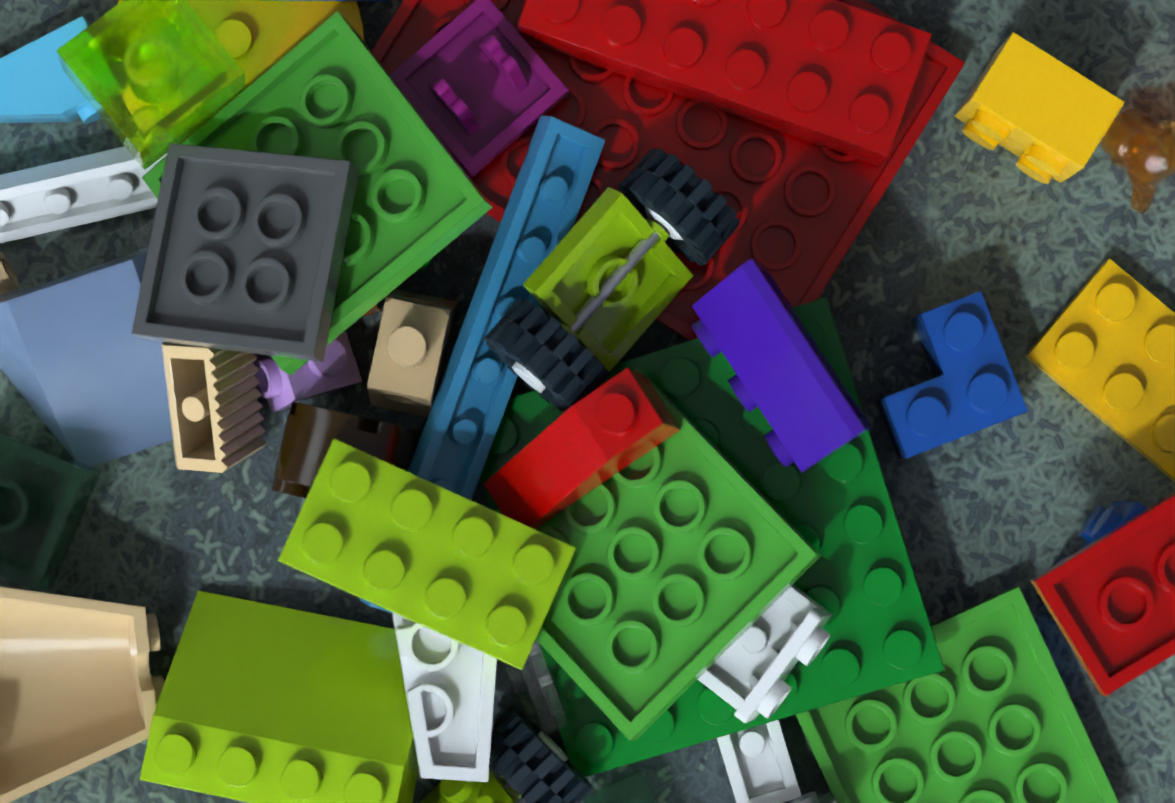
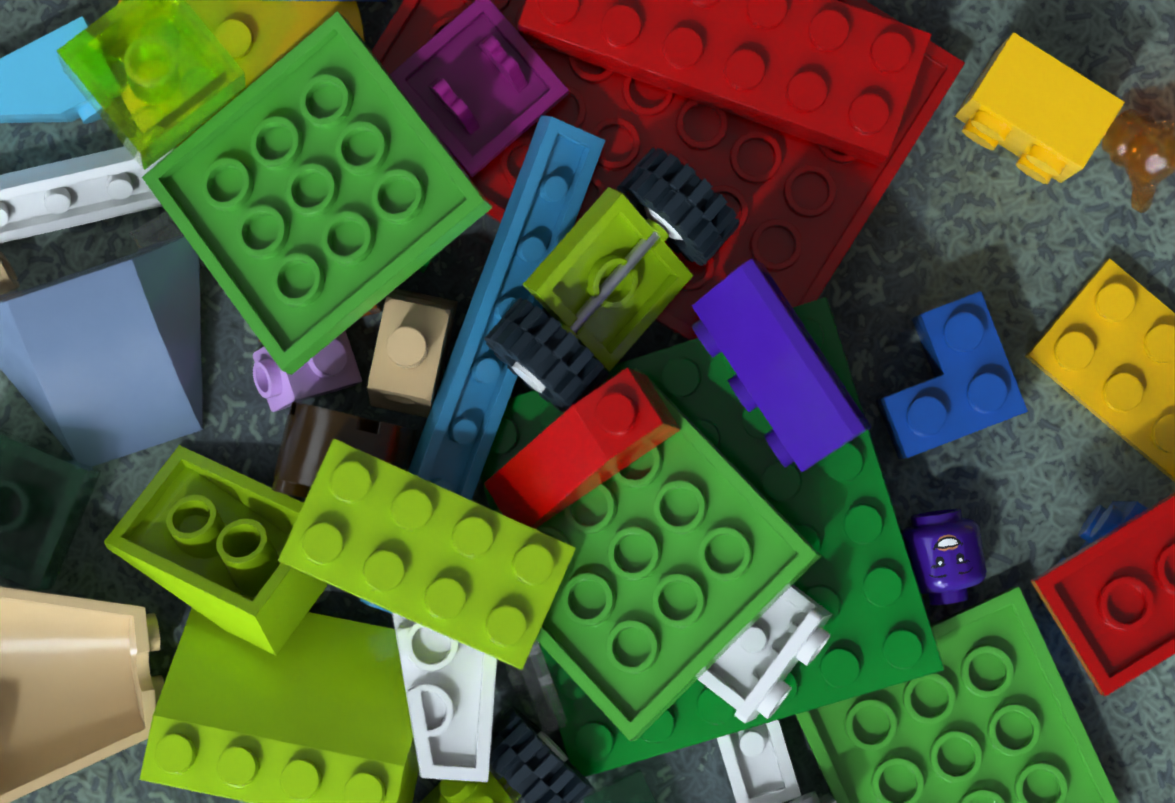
dark grey plate [131,143,359,362] -> none
tan brick [161,342,267,473] -> none
none -> lime slope [104,445,328,656]
none -> dark purple head [902,509,986,605]

